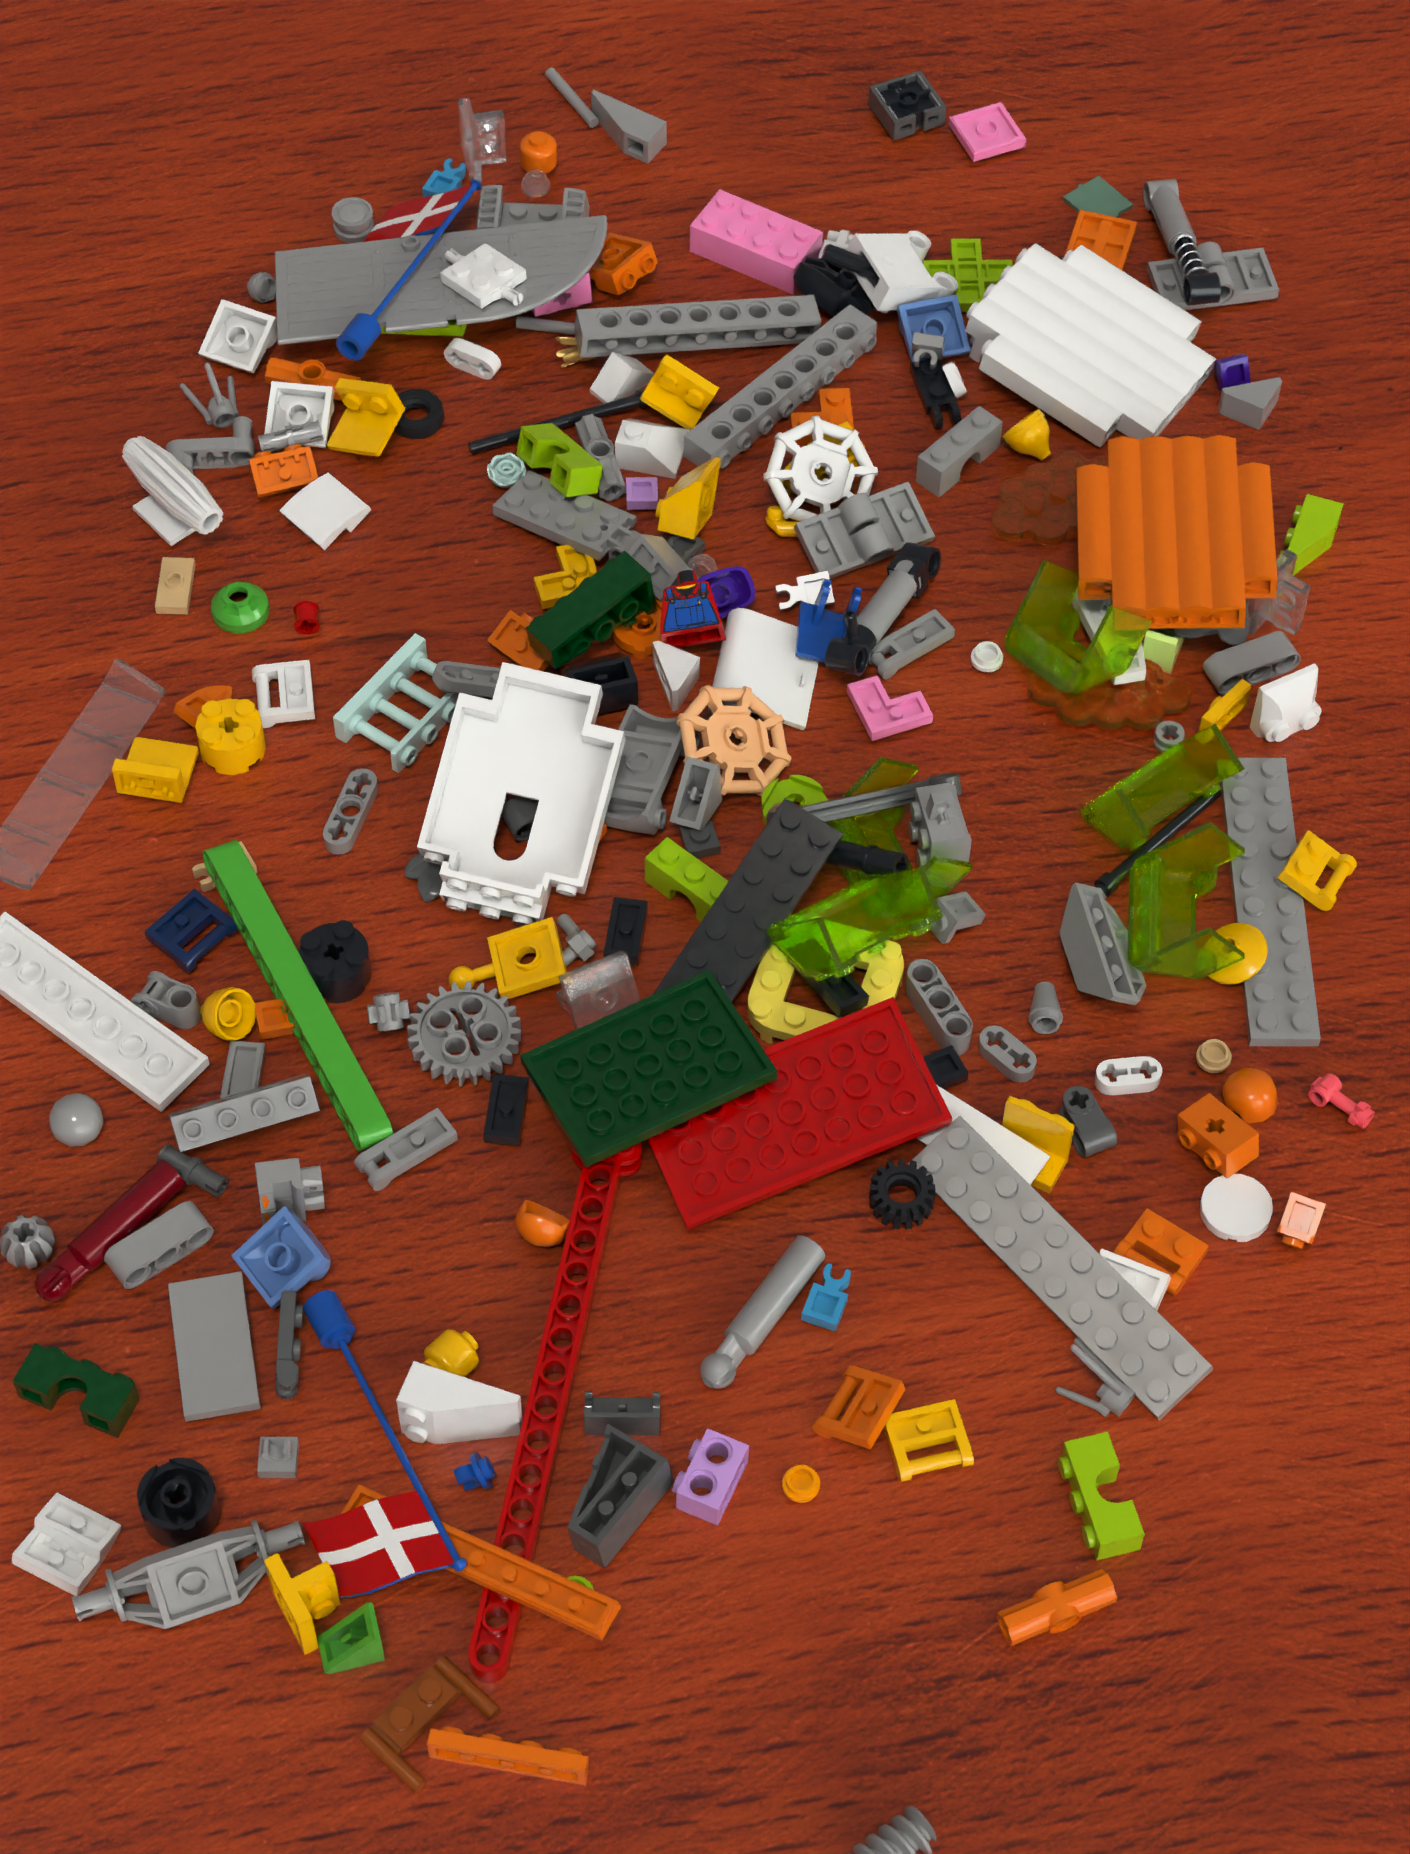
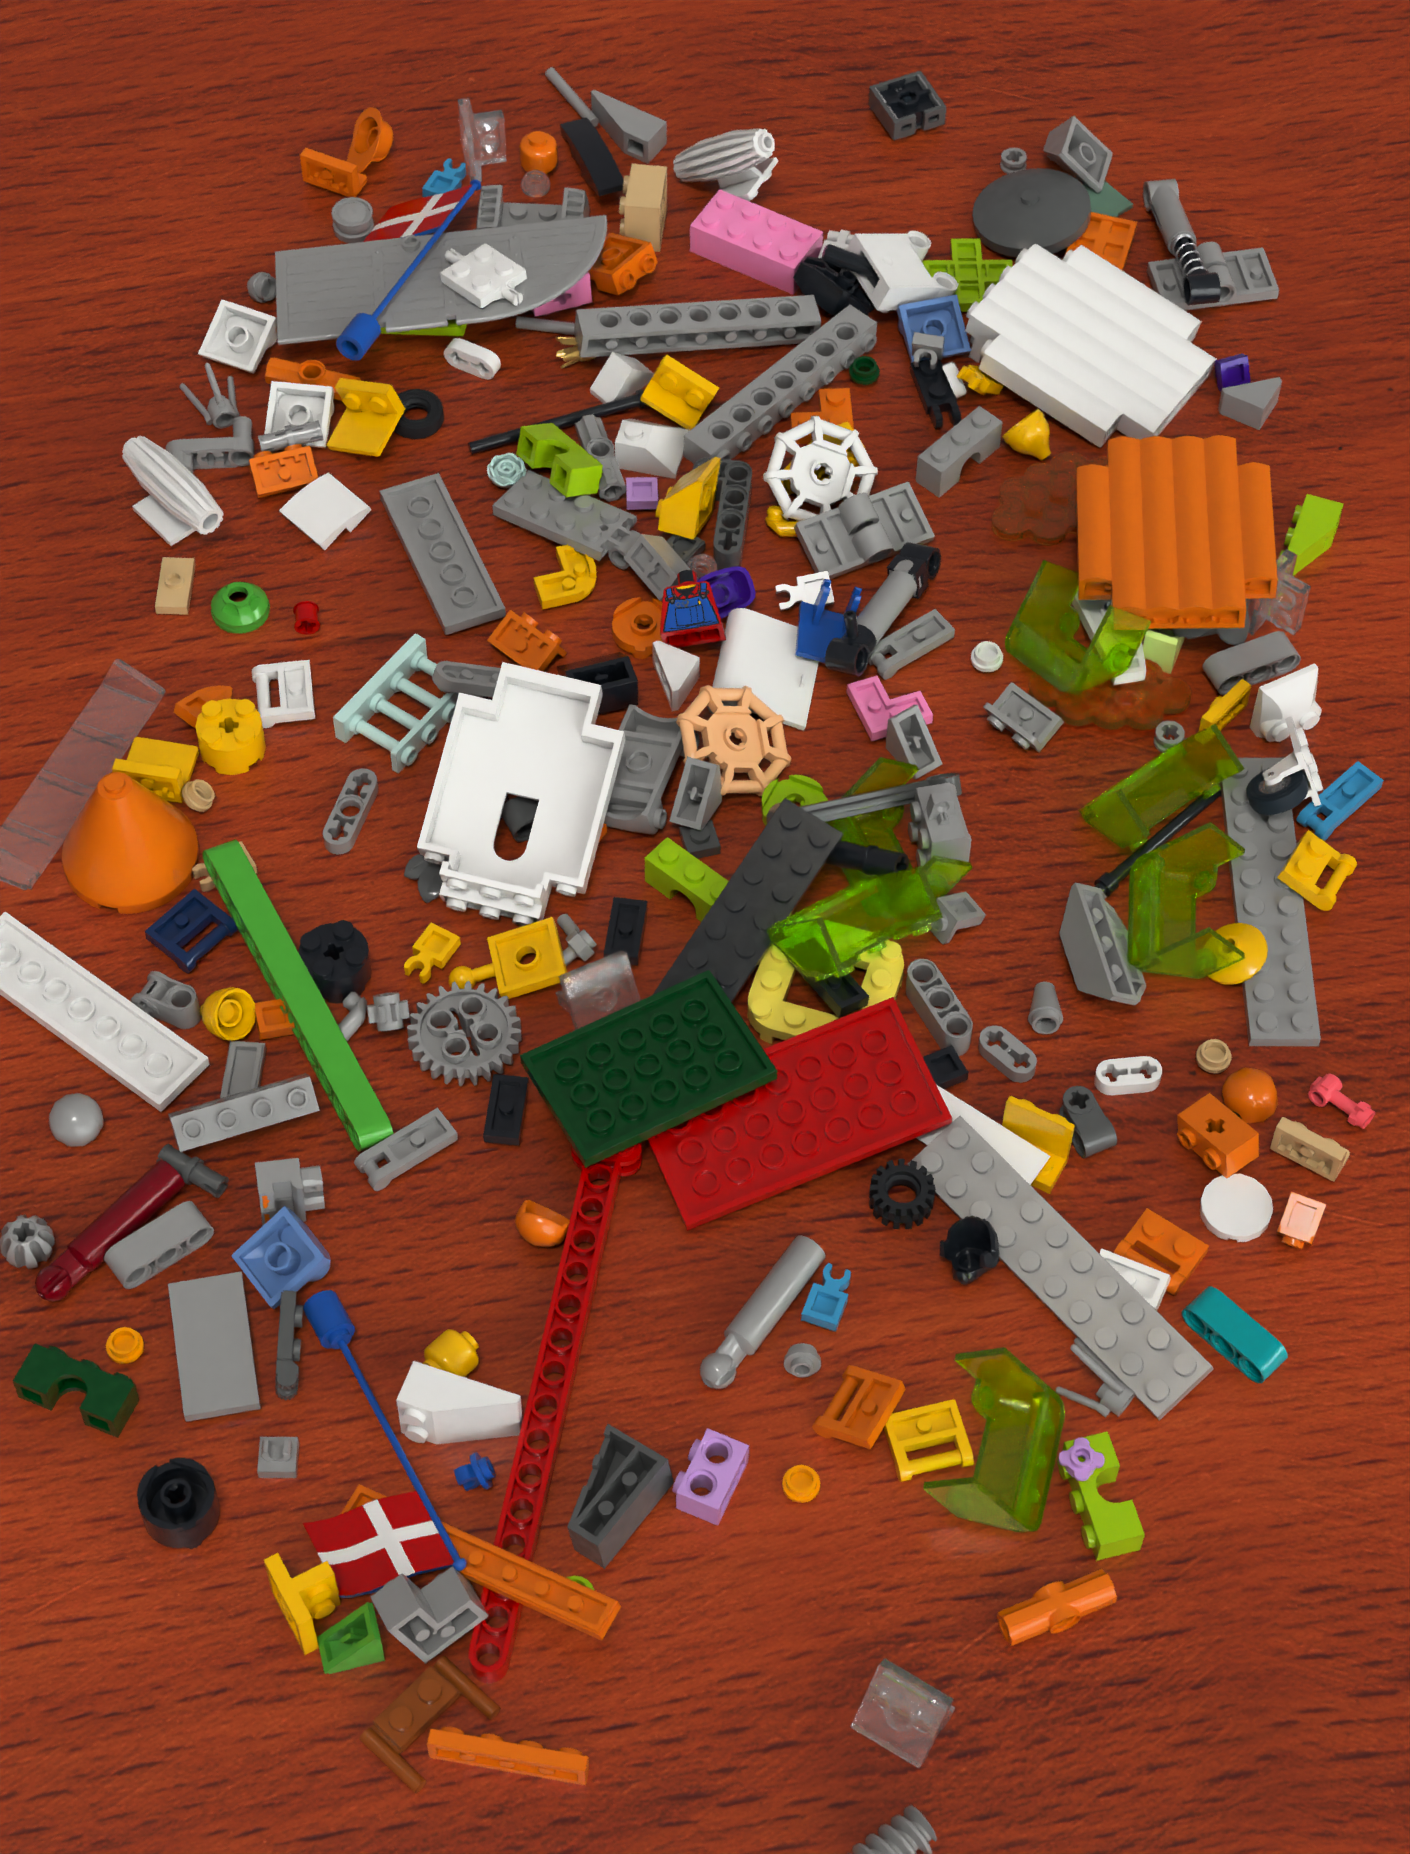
white slope [12,1493,122,1596] -> none
light grey plate [71,1519,305,1629] -> none
dark green wedge [526,551,657,669] -> none
dark grey hinge [584,1391,660,1436] -> none
bright pink plate [949,102,1026,162] -> none
none -> orange cone [62,772,199,914]
none -> light orange plate [106,1327,144,1364]
none -> tan plate [182,779,215,812]
none -> orange bracket [300,147,367,197]
none -> light grey arm [338,992,367,1041]
none -> orange piece [347,107,393,173]
none -> light grey brick [371,1566,488,1663]
none -> light grey plate [380,473,506,635]
none -> yellow plate [404,922,461,984]
none -> black slope [560,118,624,196]
none -> tan brick [619,164,667,252]
none -> white plate [673,128,779,201]
none -> dark grey beam [693,458,752,571]
none -> light grey plate [784,1343,821,1377]
none -> dark green plate [849,356,880,385]
none -> clear bracket [851,1658,956,1768]
none -> light grey slope [885,705,943,779]
none -> clear neon green windscreen [923,1347,1065,1533]
none -> black hair [940,1215,999,1285]
none -> yellow plate [956,365,1004,395]
none -> dark grey dish [972,168,1091,257]
none -> light grey bracket [983,682,1064,752]
none -> light grey bush [1000,148,1027,174]
none -> light grey slope [1043,116,1113,193]
none -> lavender plate [1058,1437,1105,1481]
none -> teal beam [1182,1286,1288,1383]
none -> plate [1246,717,1324,815]
none -> tan bracket [1270,1117,1350,1182]
none -> dark azure plate [1296,761,1384,841]

